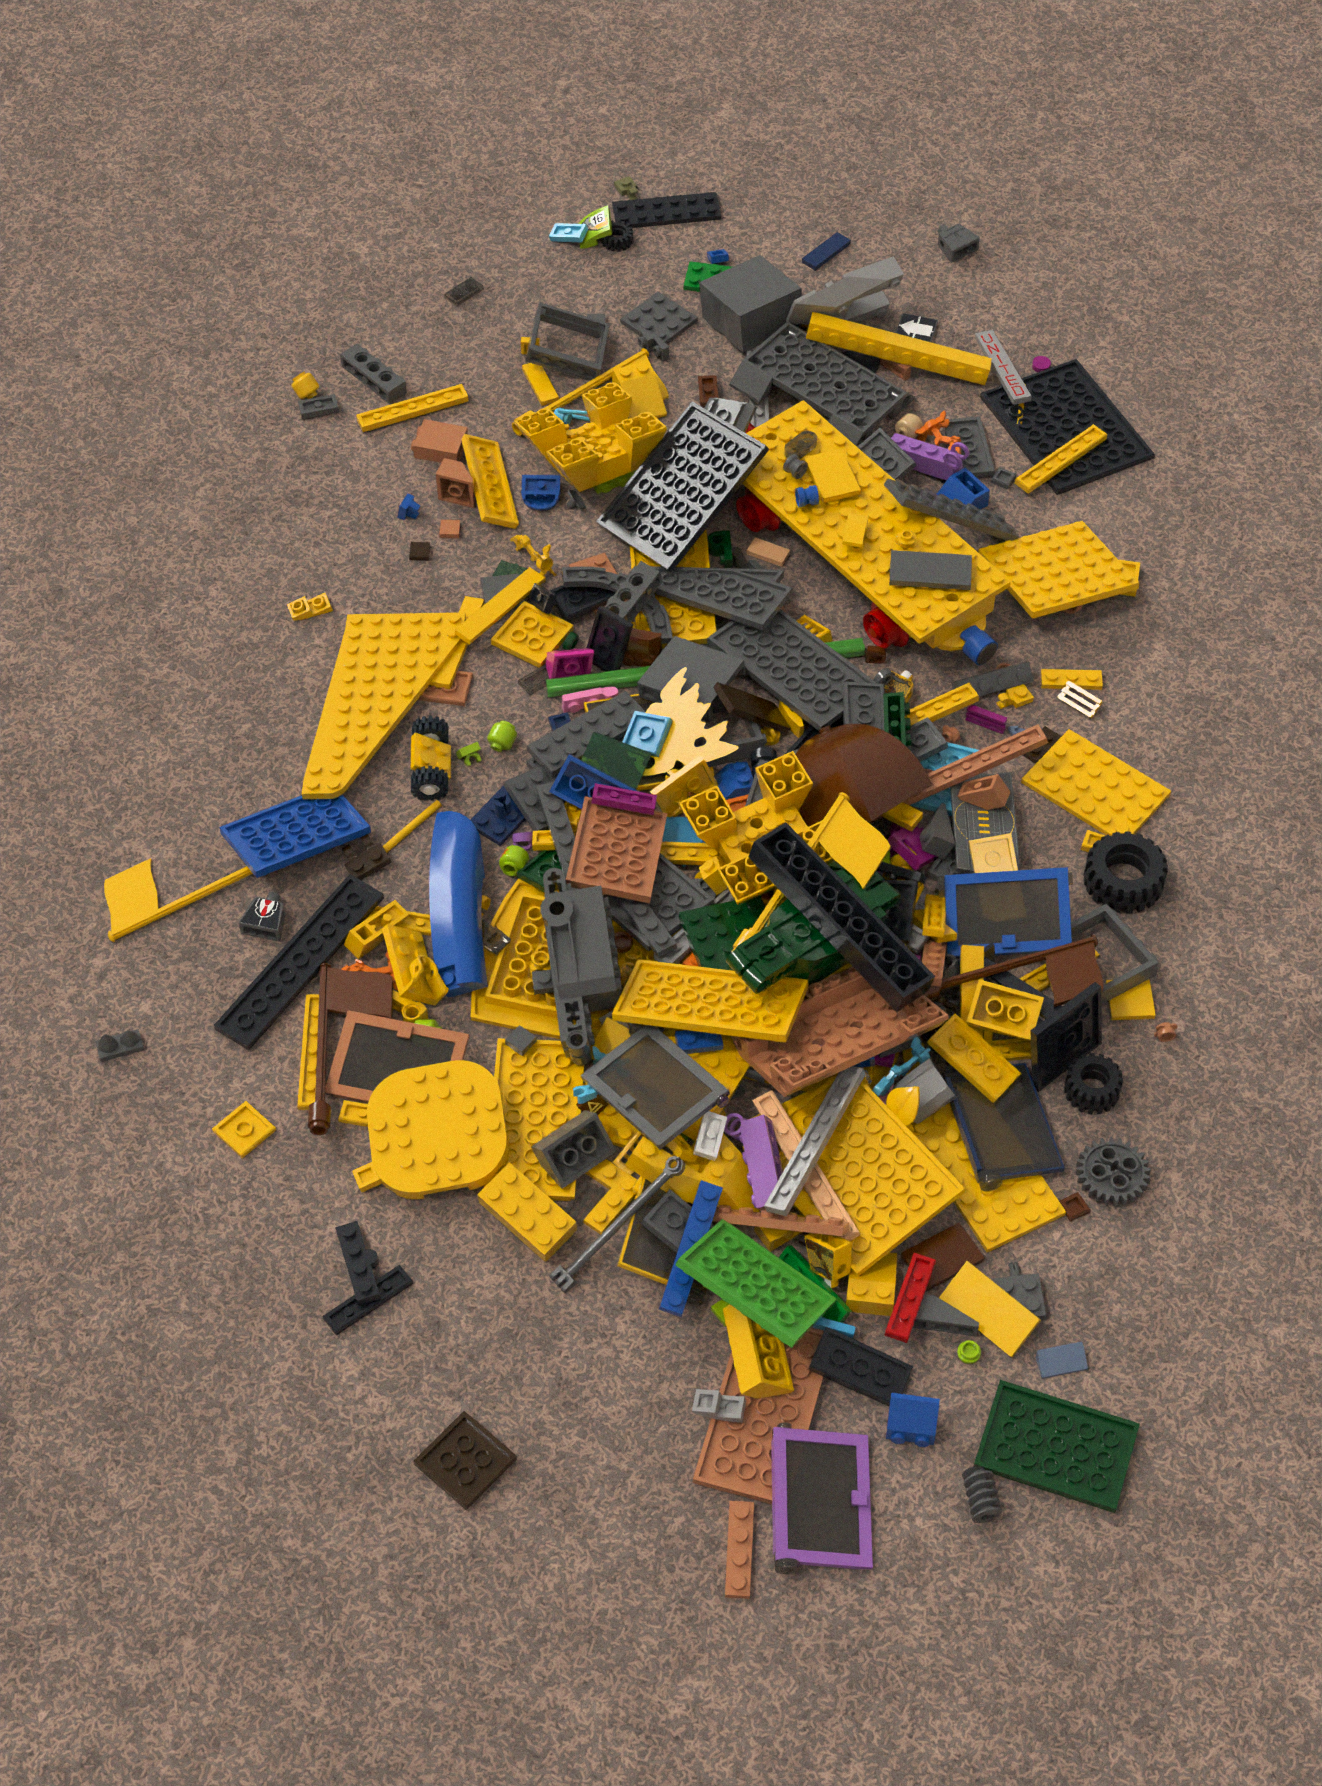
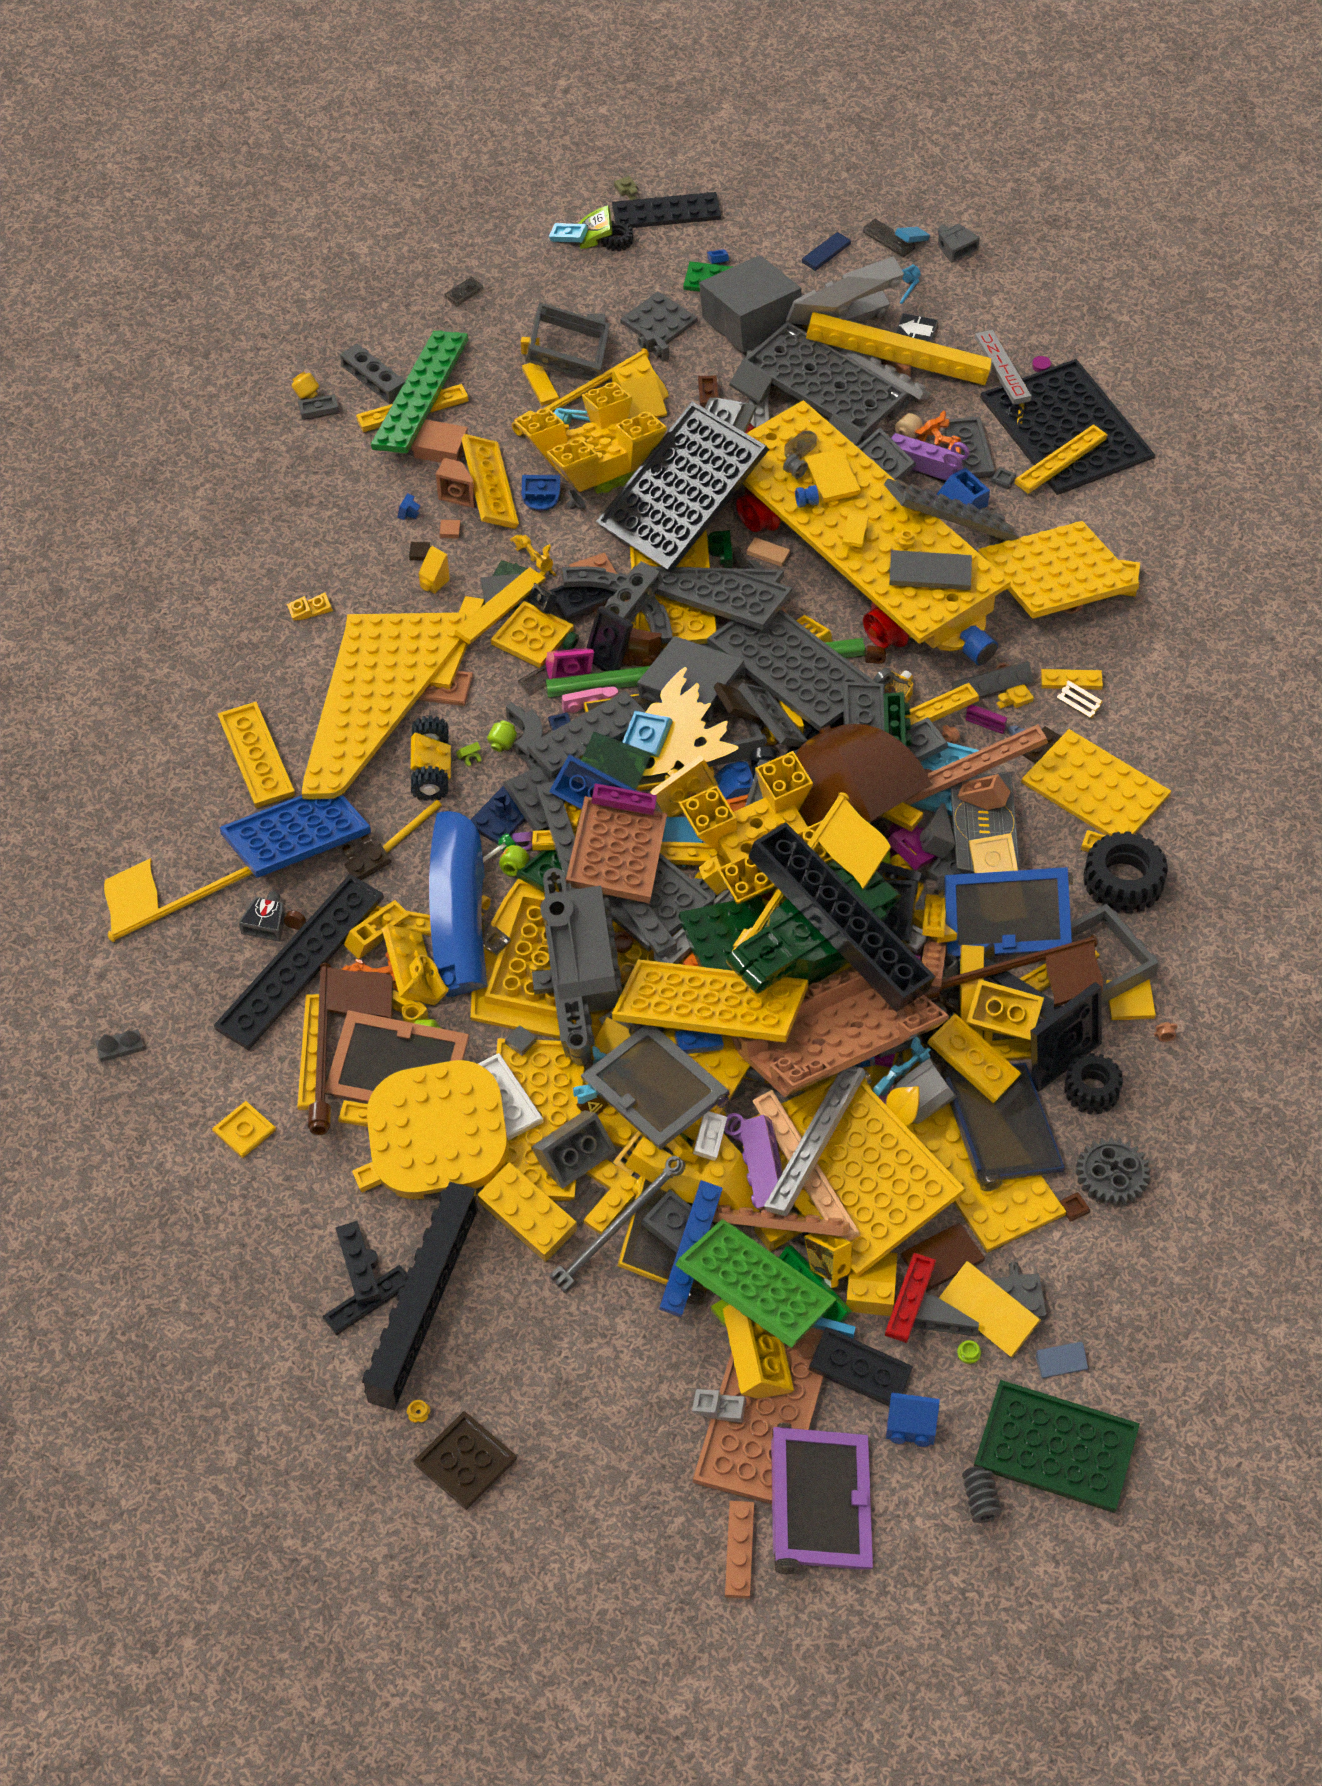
none -> yellow plate [217,702,295,808]
none -> reddish brown tile [284,910,306,930]
none -> black brick [362,1181,478,1411]
none -> green plate [371,330,469,453]
none -> yellow plate [406,1400,430,1423]
none -> yellow slope [418,546,450,594]
none -> white tile [478,1053,543,1140]
none -> hinge [483,833,516,863]
none -> dark grey arch [506,702,543,763]
none -> dark grey tile [738,683,808,748]
none -> light grey plate [831,345,931,400]
none -> clear smoke plate [863,218,916,257]
none -> dark azure tile [895,227,930,243]
none -> dark azure plant [900,264,921,304]

